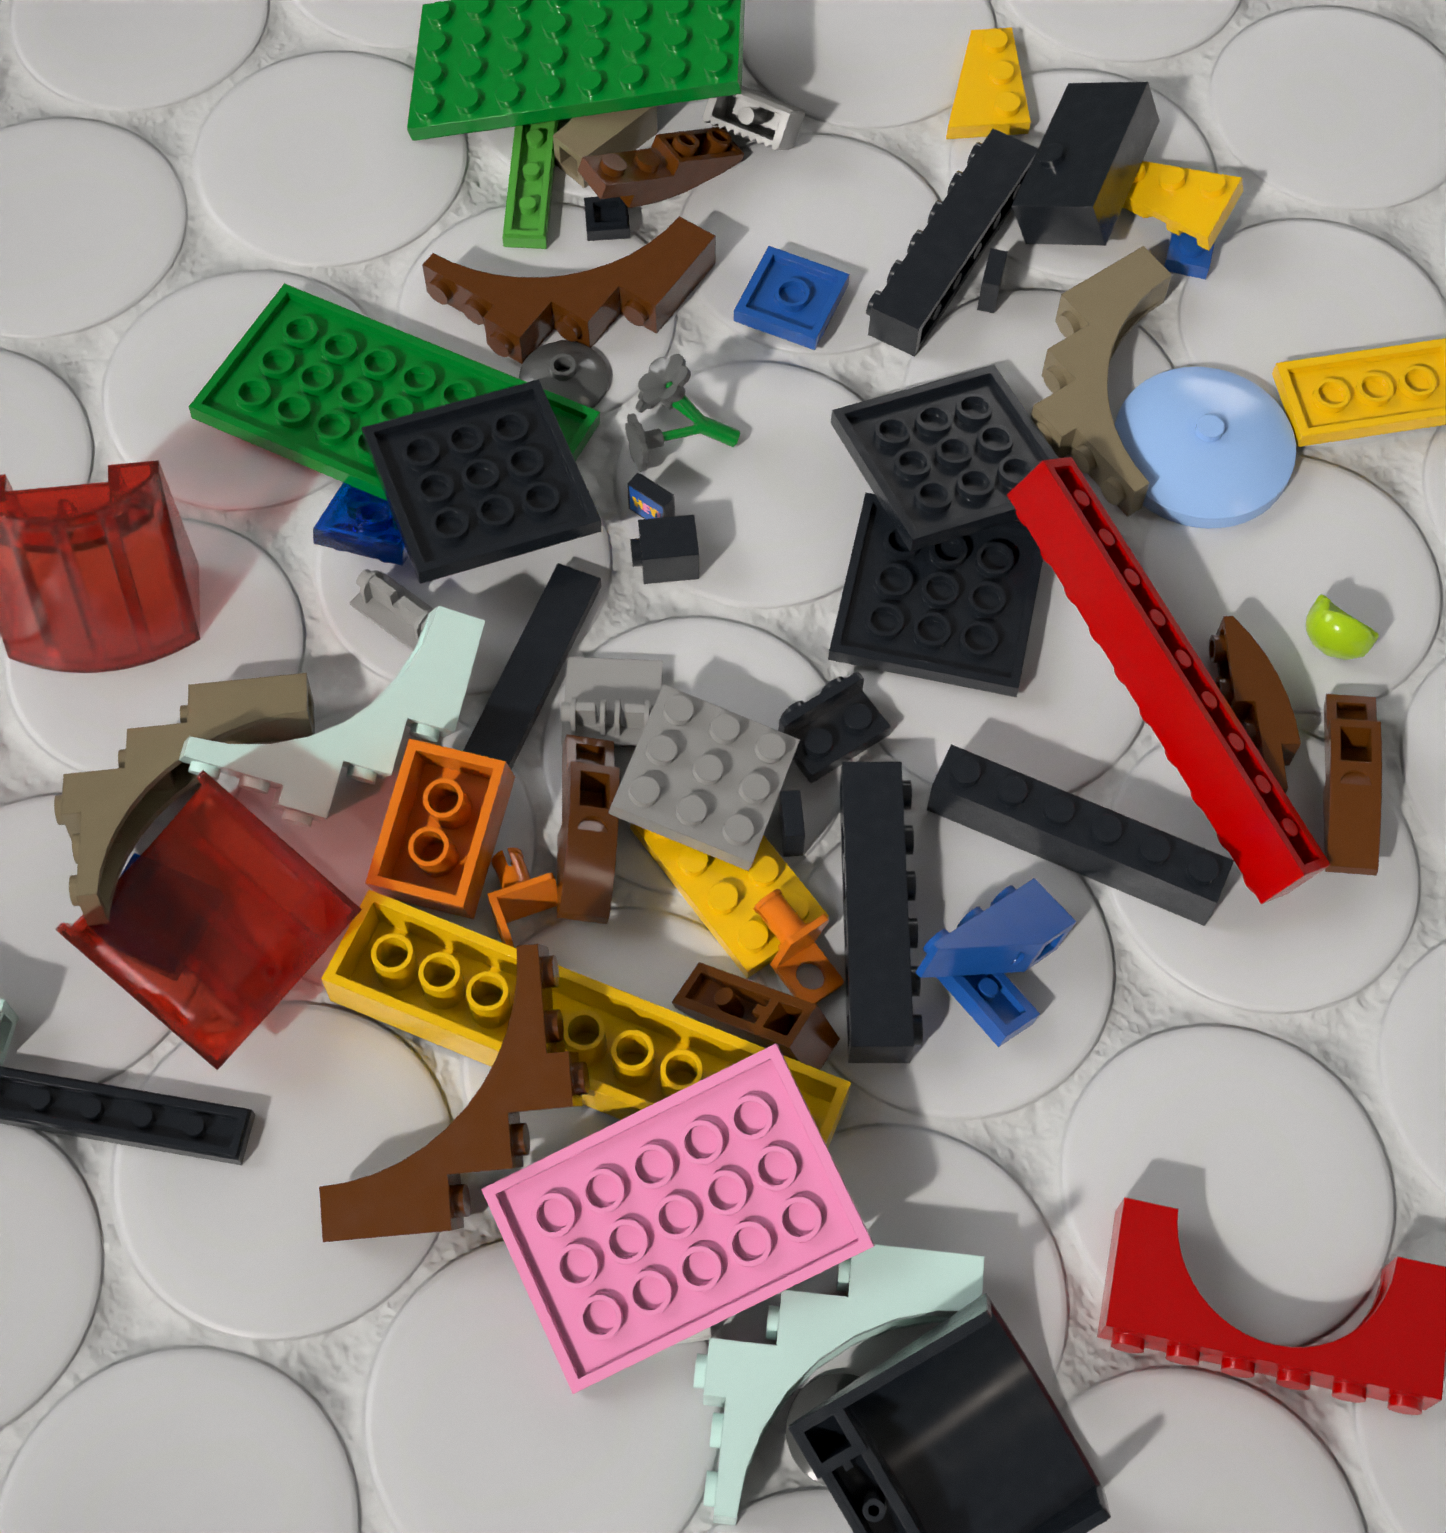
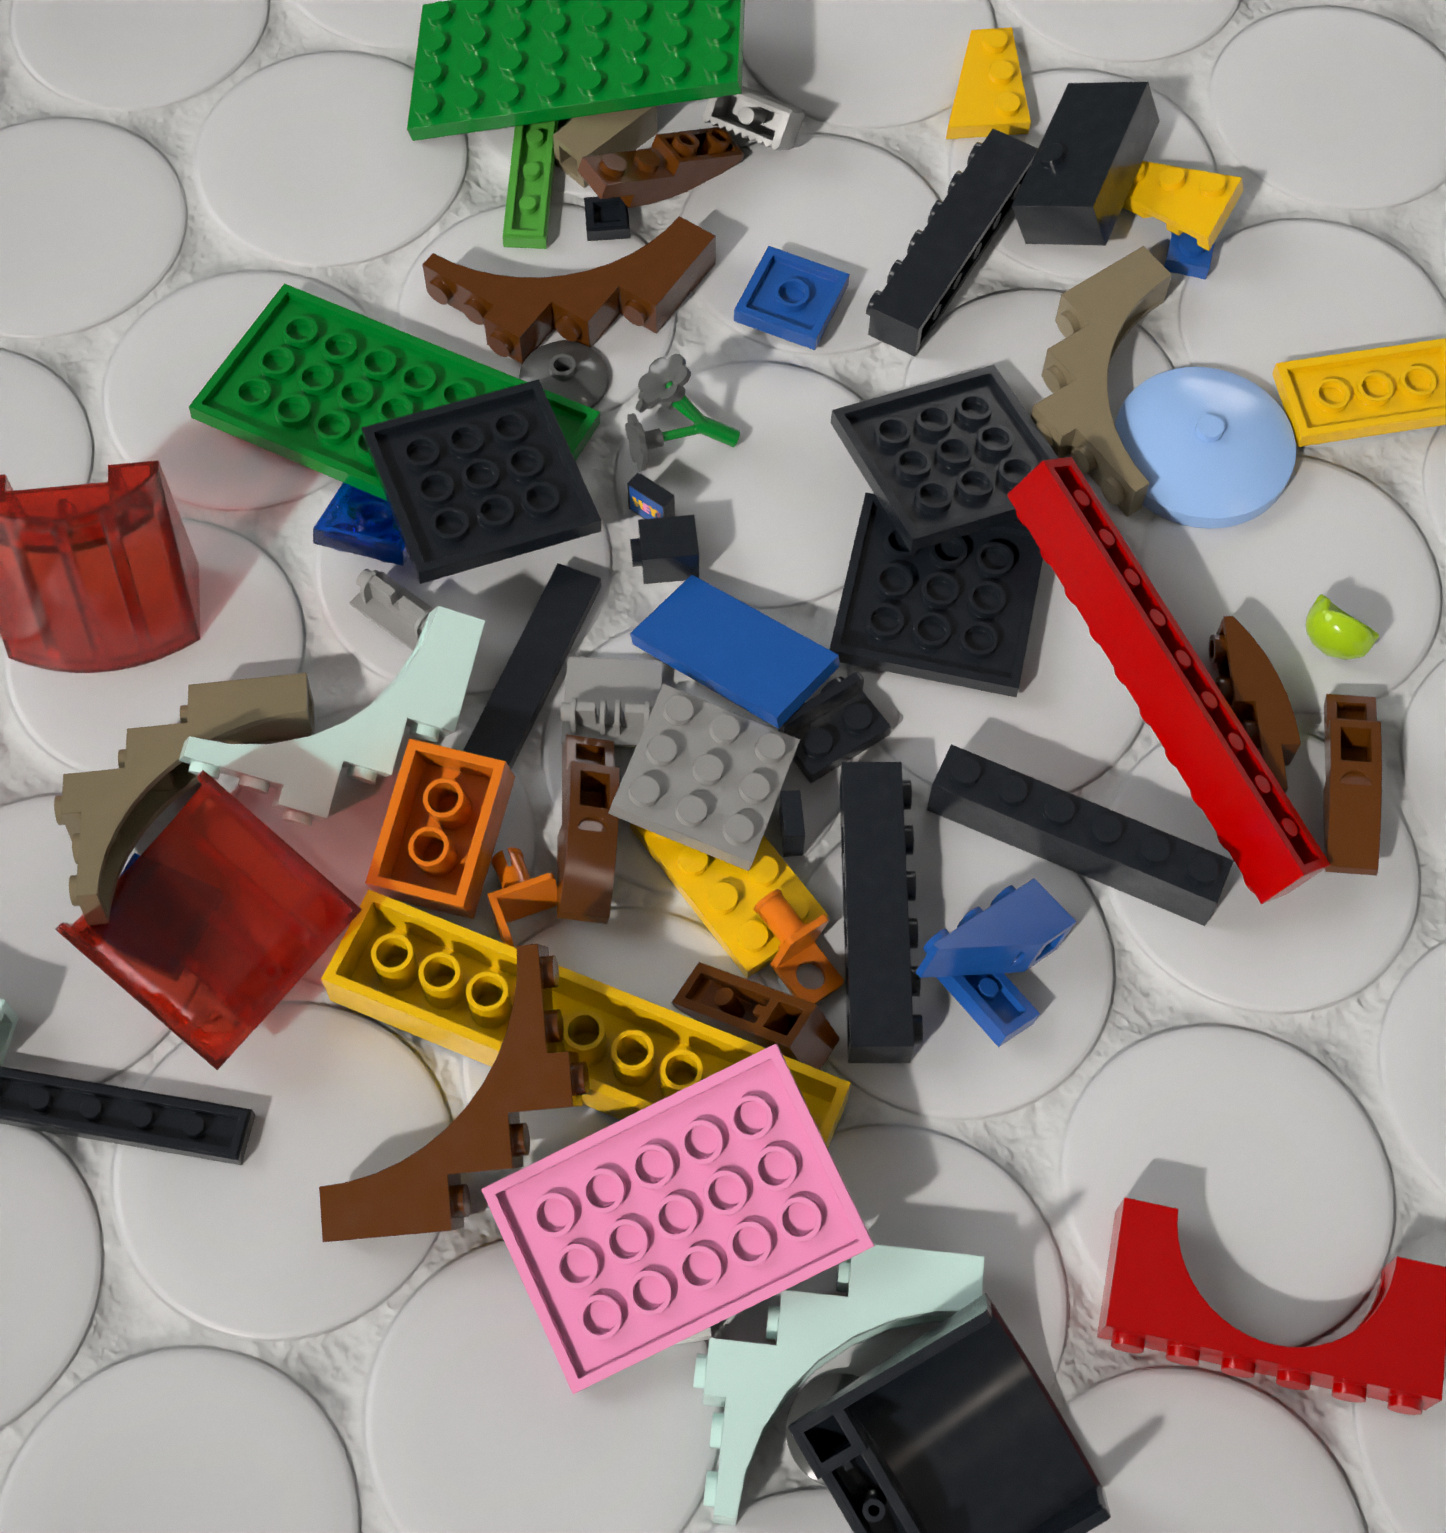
black tile [977,248,1008,313] -> none
none -> blue tile [630,575,840,729]

